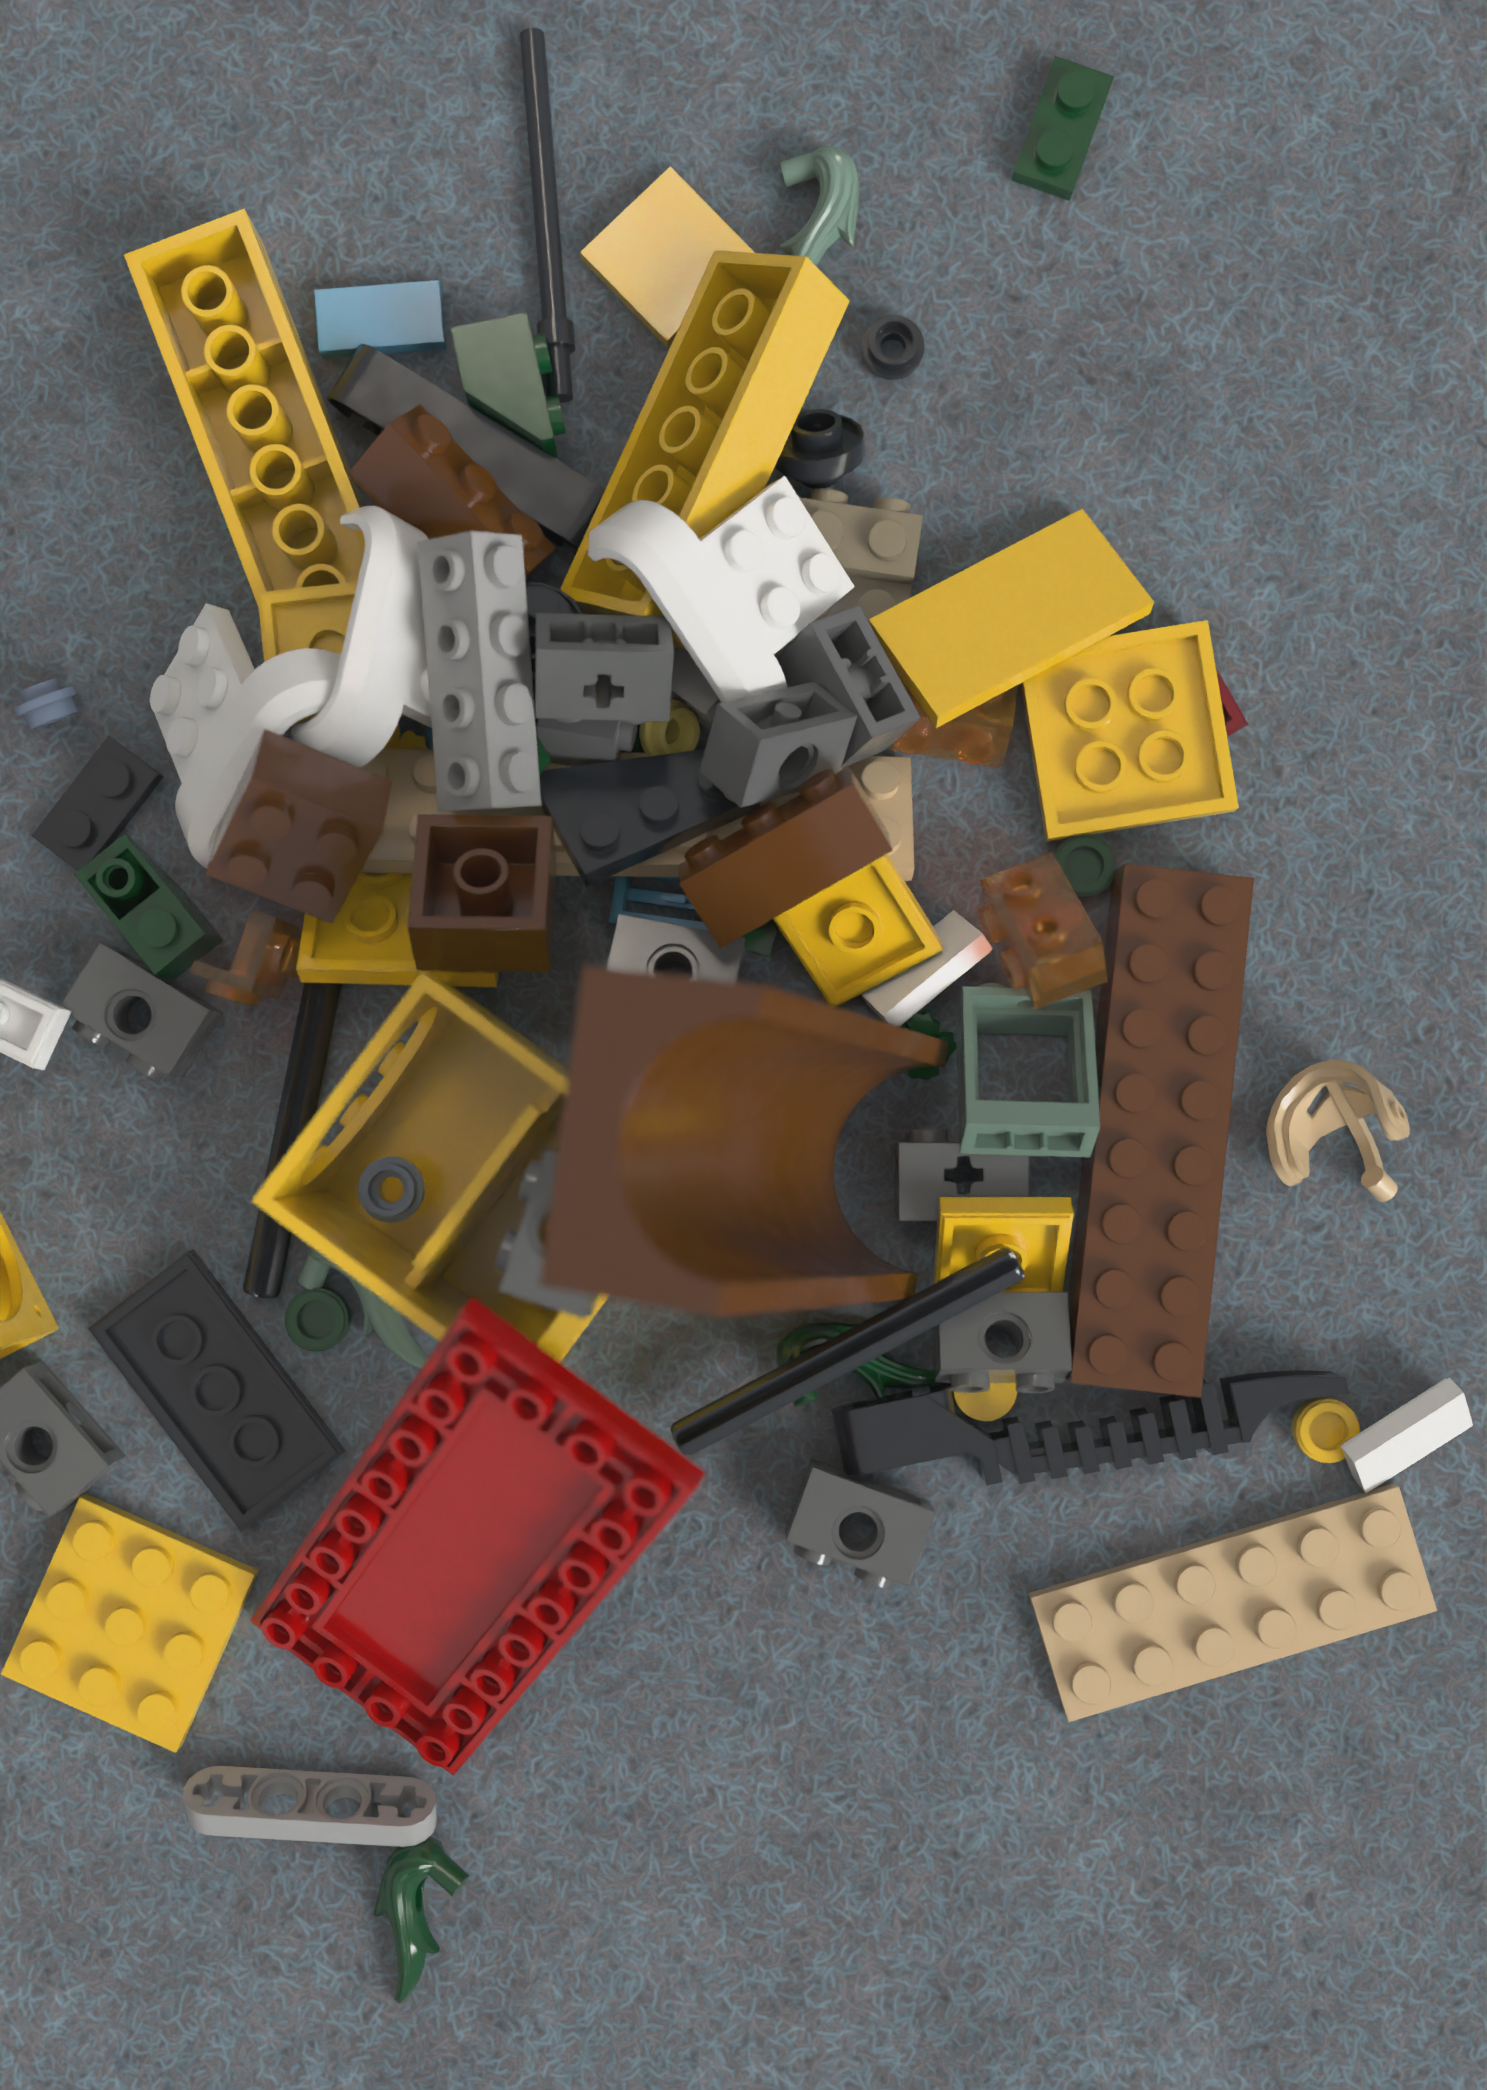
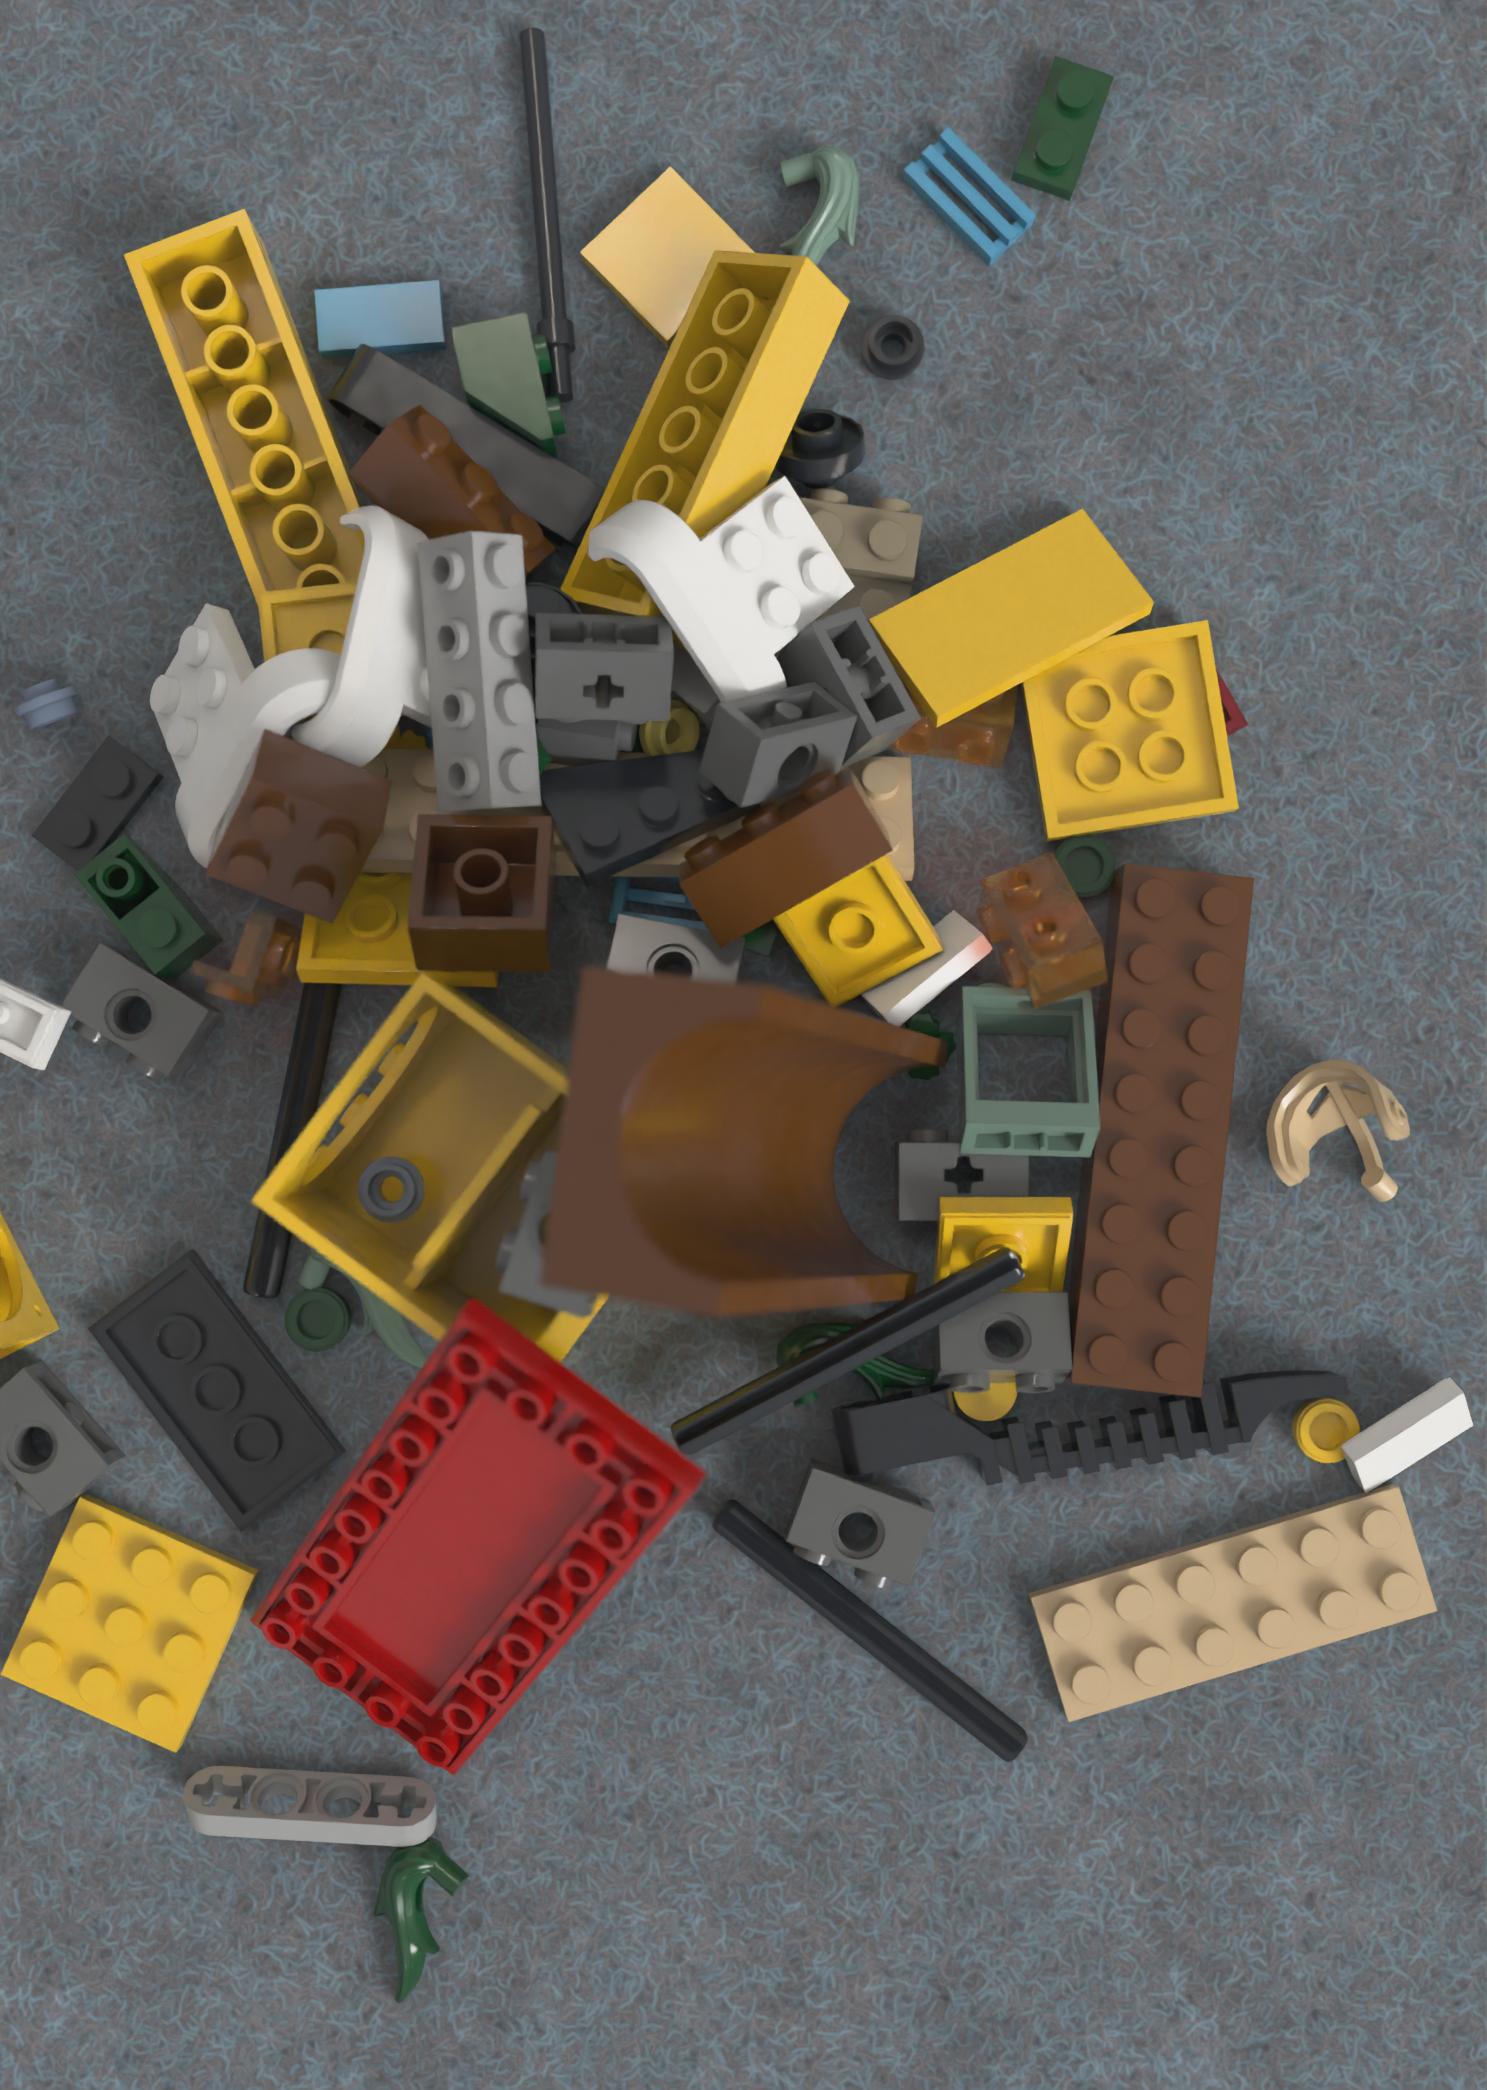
none -> black axle [712,1499,1028,1762]
none -> dark azure tile [902,127,1036,266]

